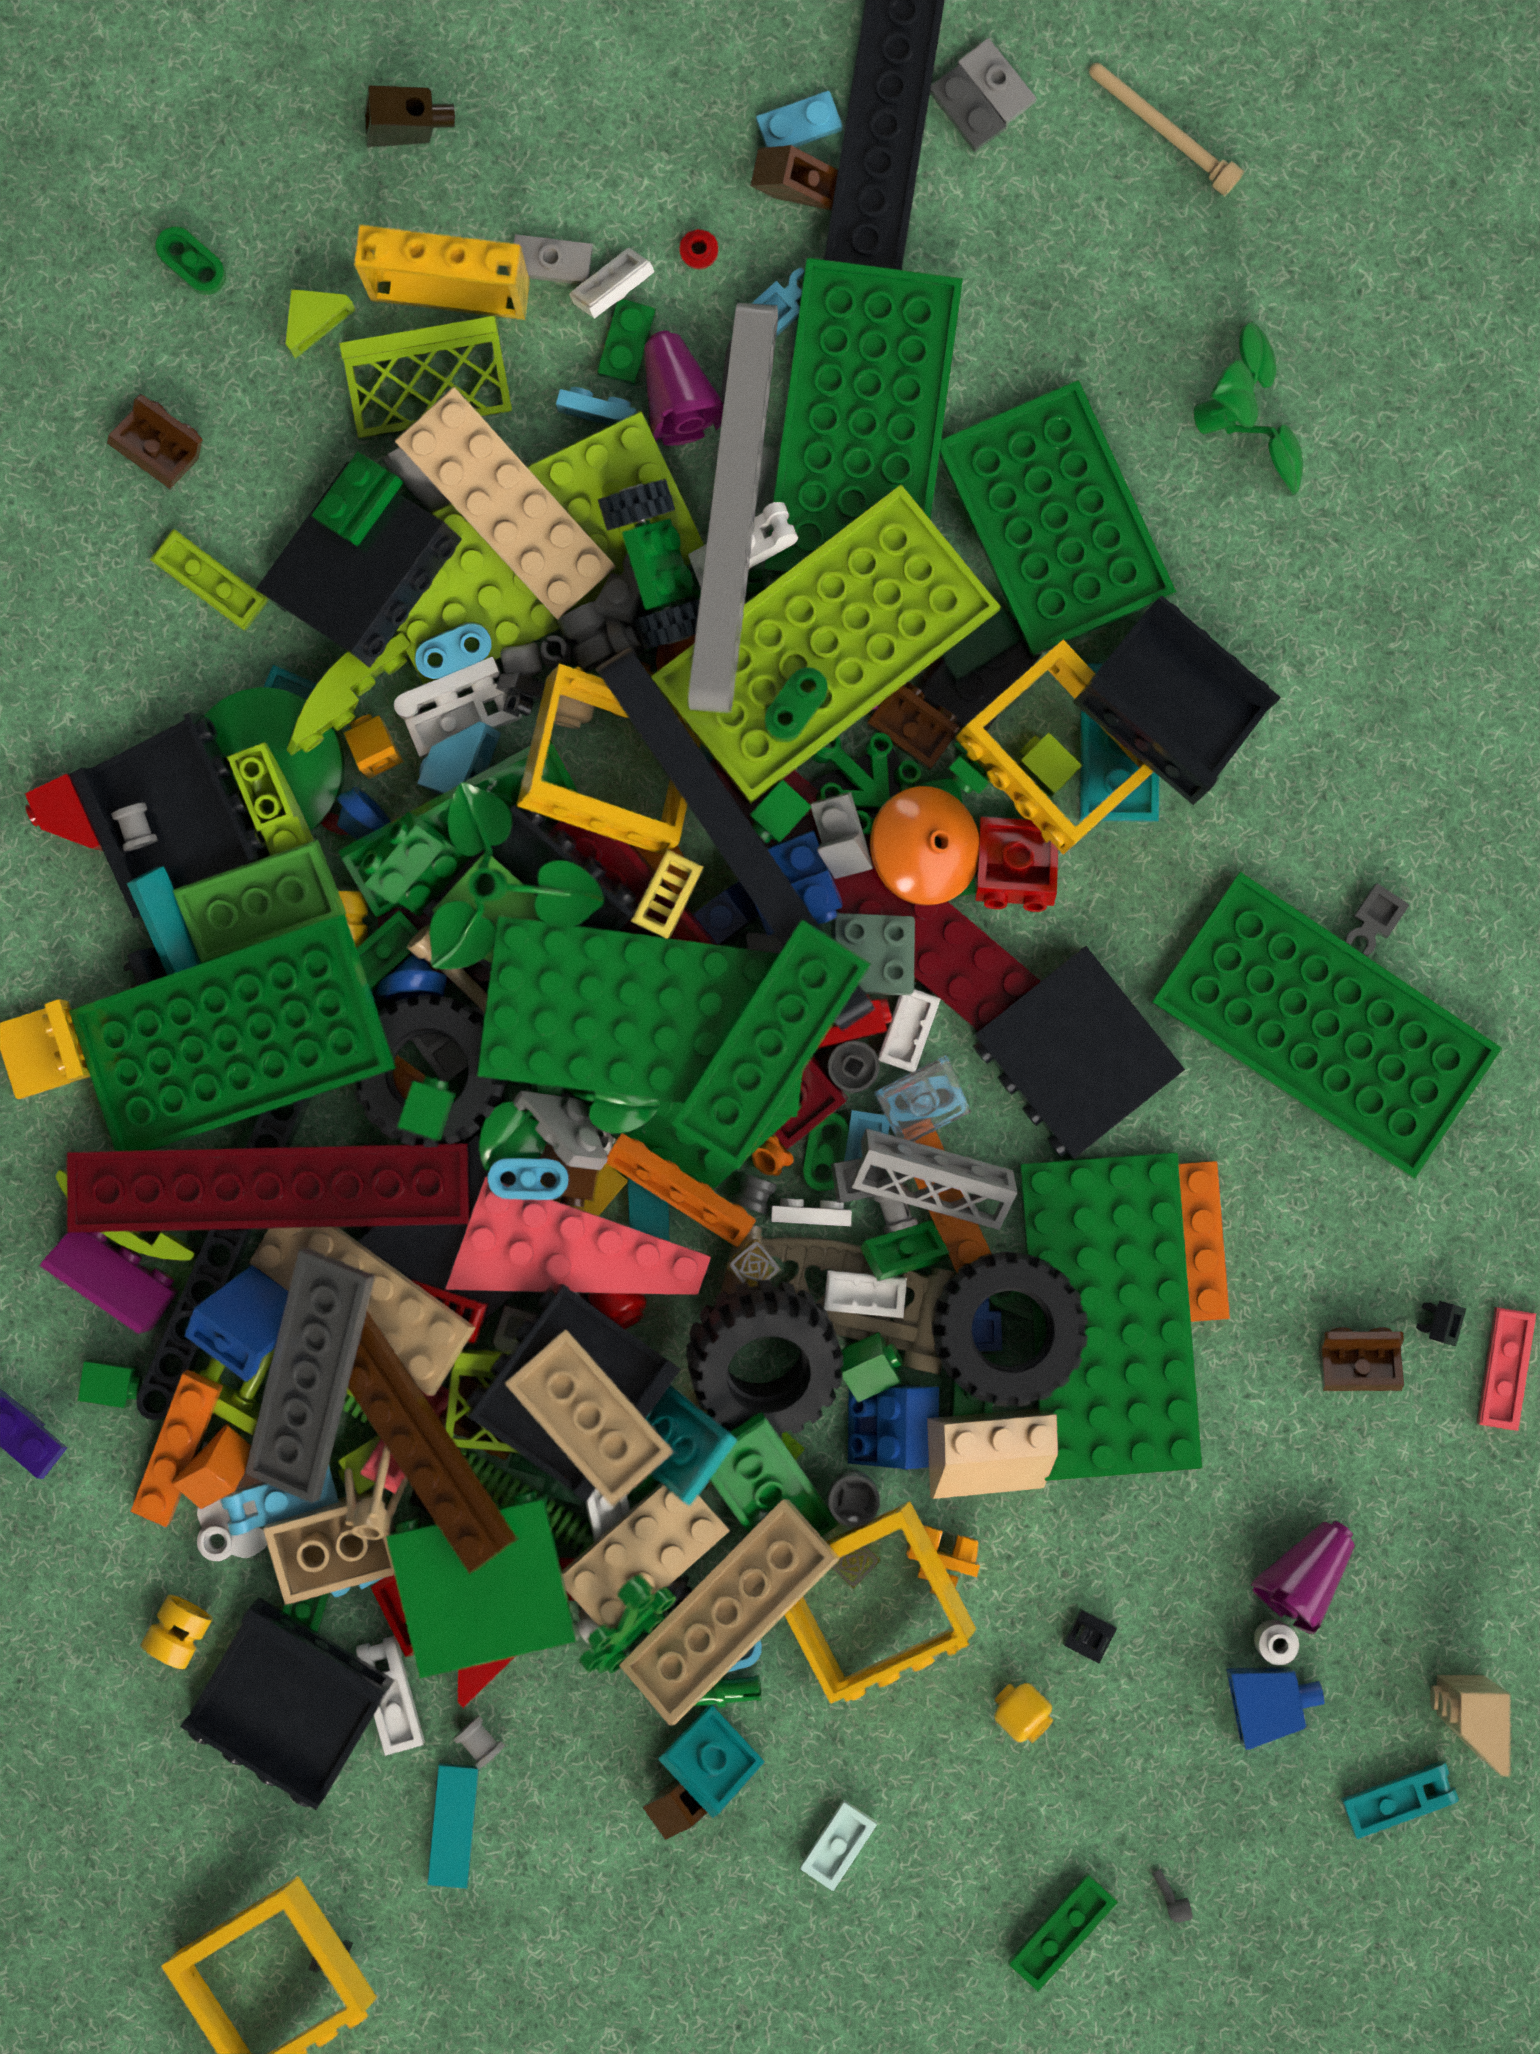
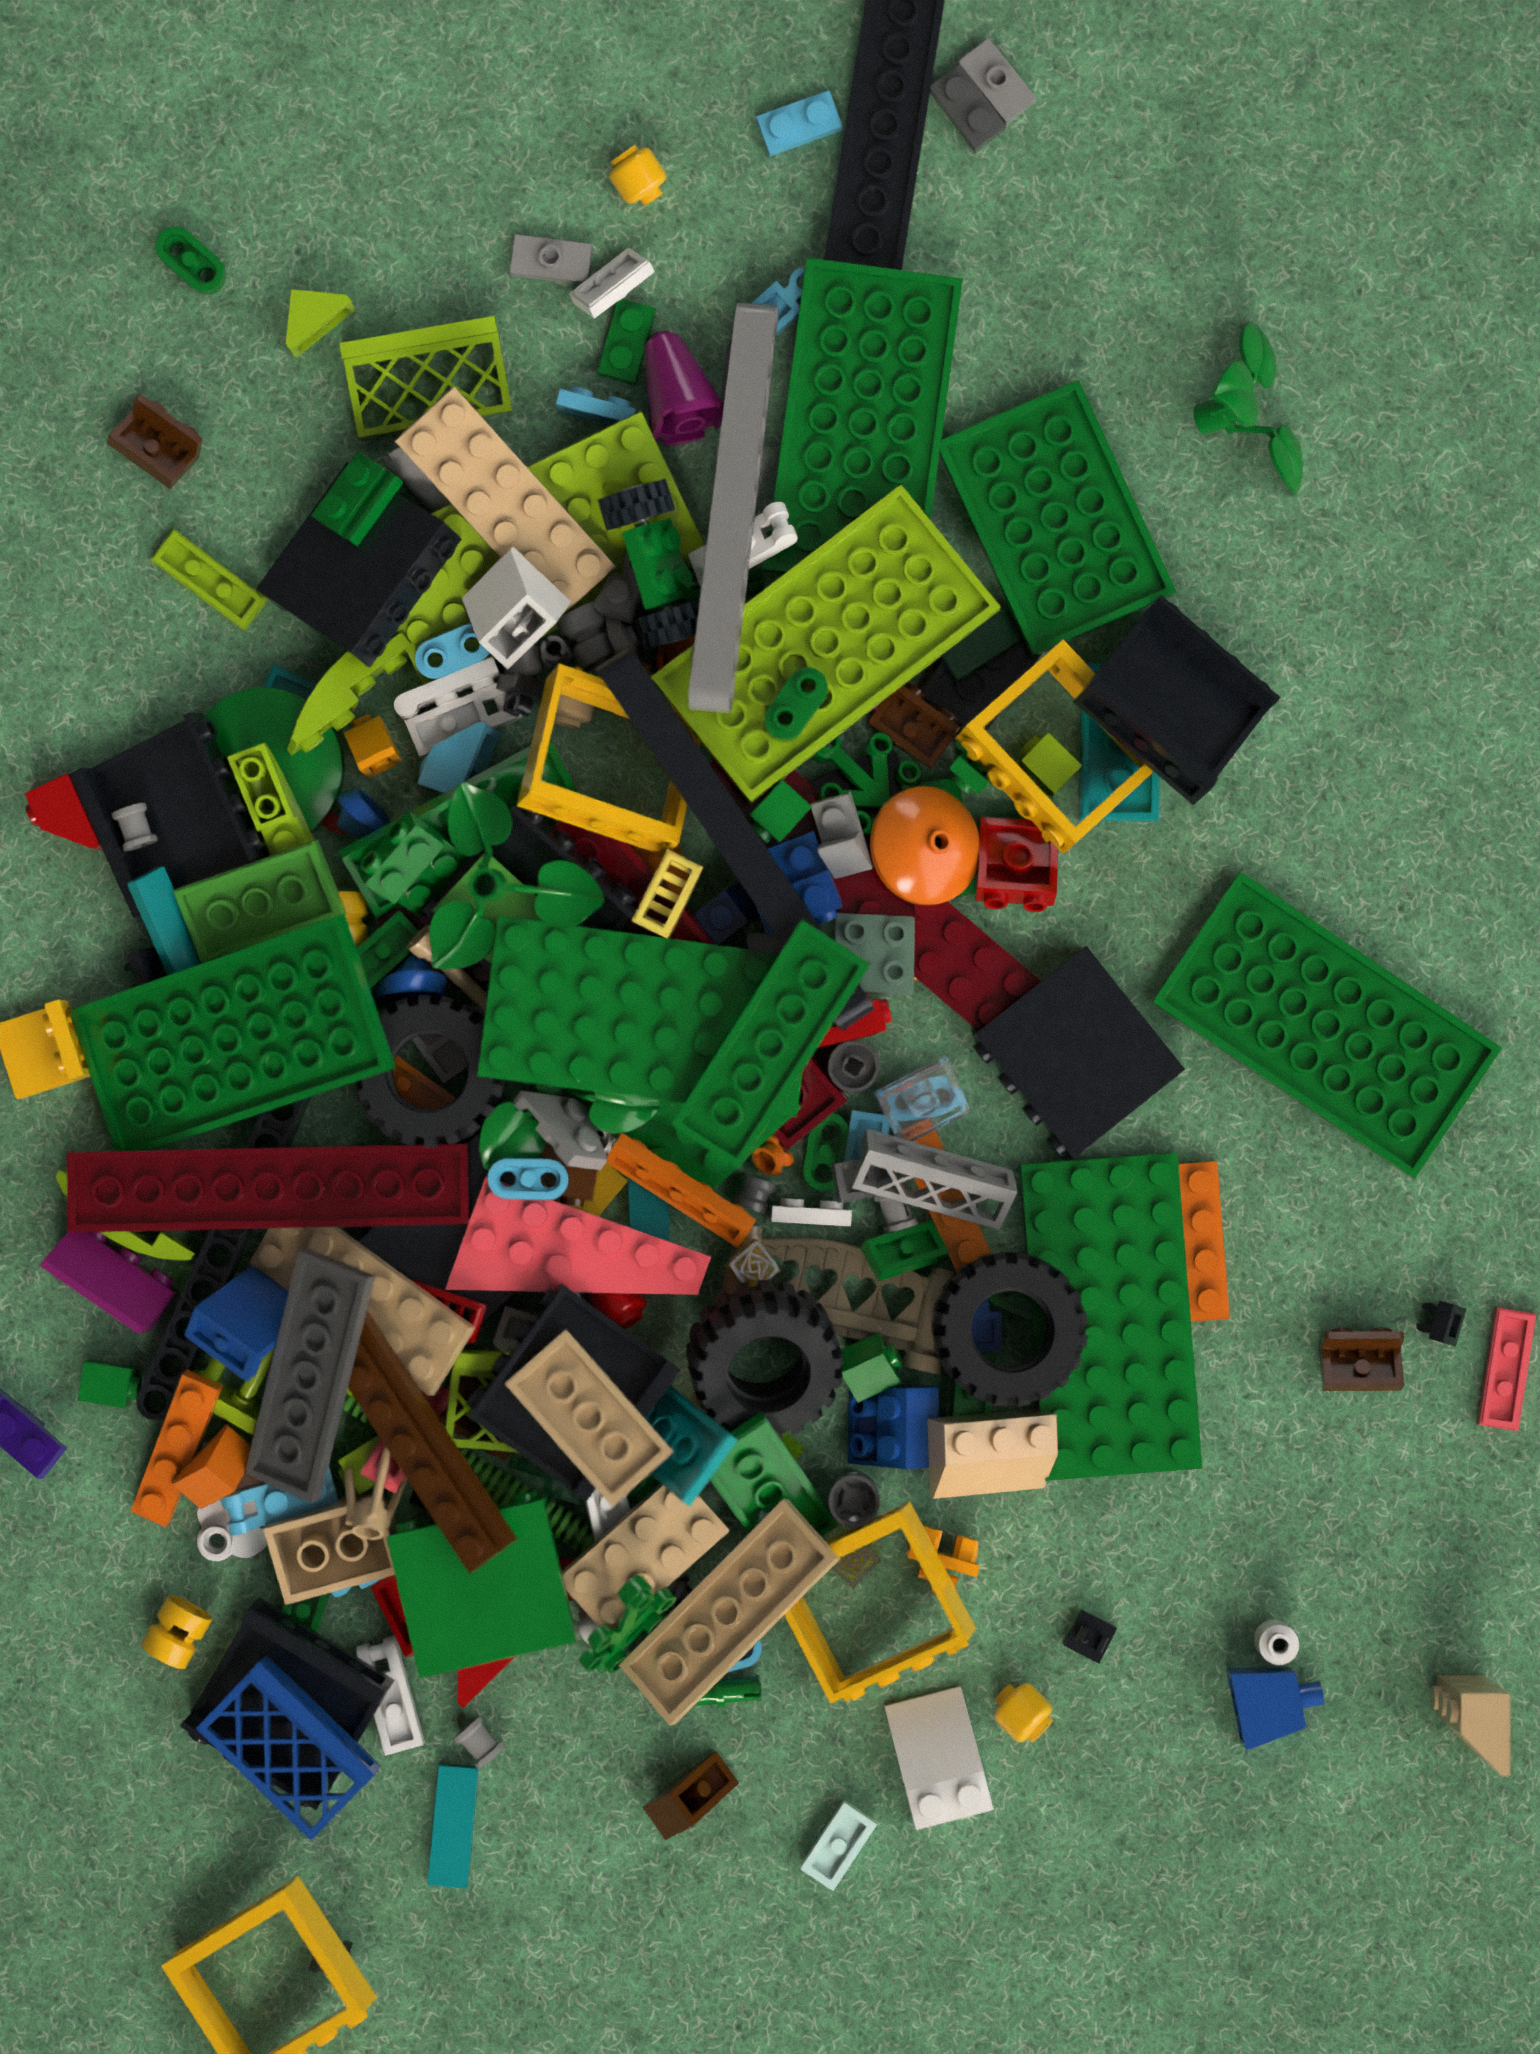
yellow window [354,225,530,320] -> none
dark brown torso [364,86,455,147] -> none
green brick [398,1076,456,1140] -> none
teal tile [658,1705,765,1818] -> none
red plate [679,229,719,269] -> none
reddish brown slope [750,145,838,211] -> none
white plate [824,1271,907,1318] -> none
white plate [878,989,940,1073] -> none
green plate [1008,1873,1118,1992] -> none
tan piece [1089,63,1244,196] -> none
dark grey hand [1152,1869,1193,1923] -> none
magenta cone [1251,1521,1355,1634] -> none
teal plate [1341,1761,1459,1839] -> none
dark grey plate [1344,883,1409,956] -> none
none -> blue fence [196,1655,381,1840]
none -> white slope [462,546,571,669]
none -> yellow head [609,145,666,206]
none -> white slope [884,1685,994,1830]

